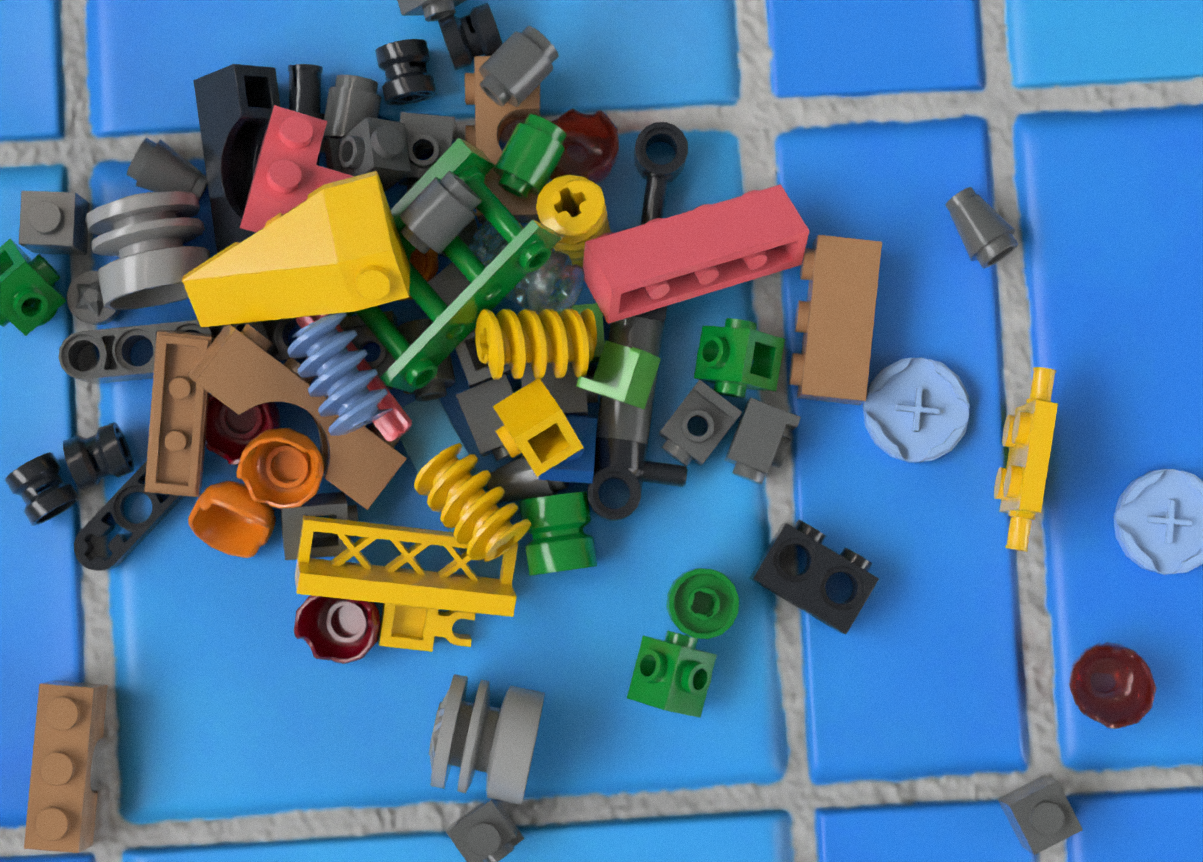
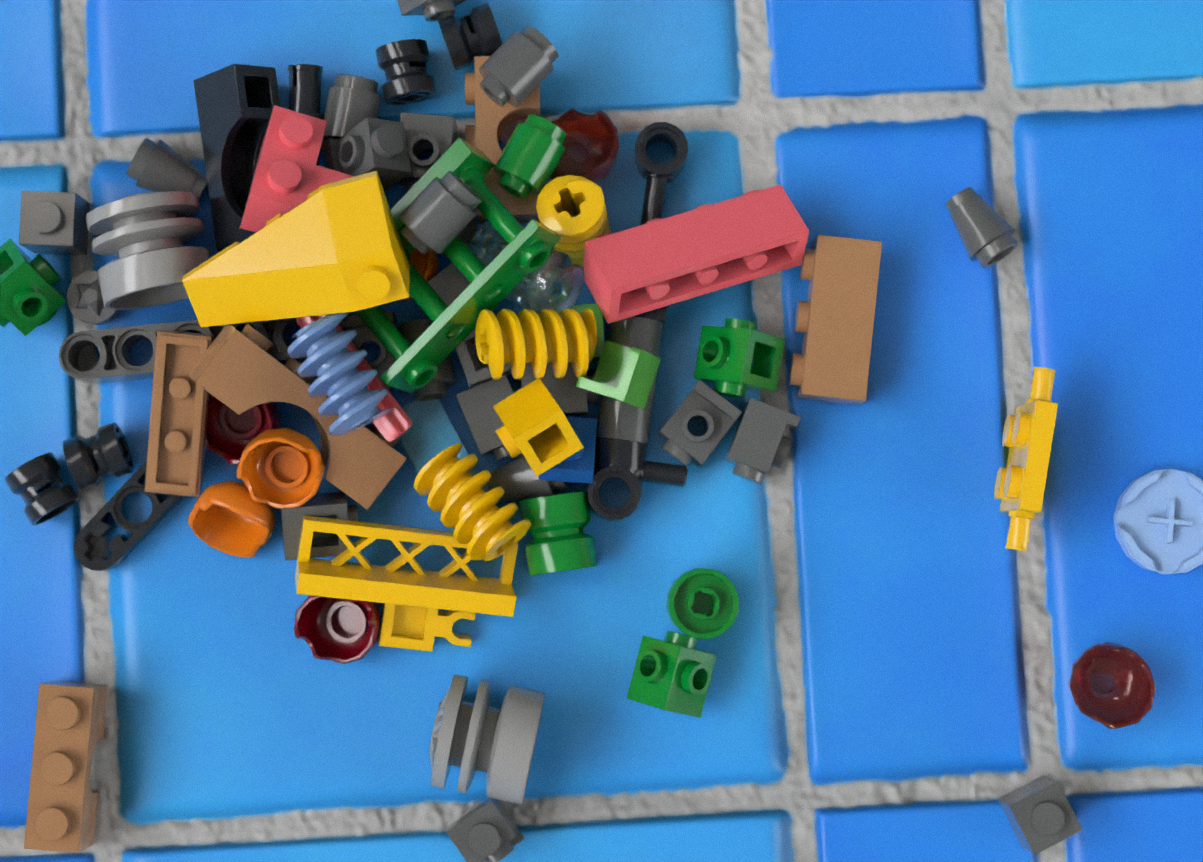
black brick [749,520,879,634] -> none
light blue tile [863,358,970,463] -> none

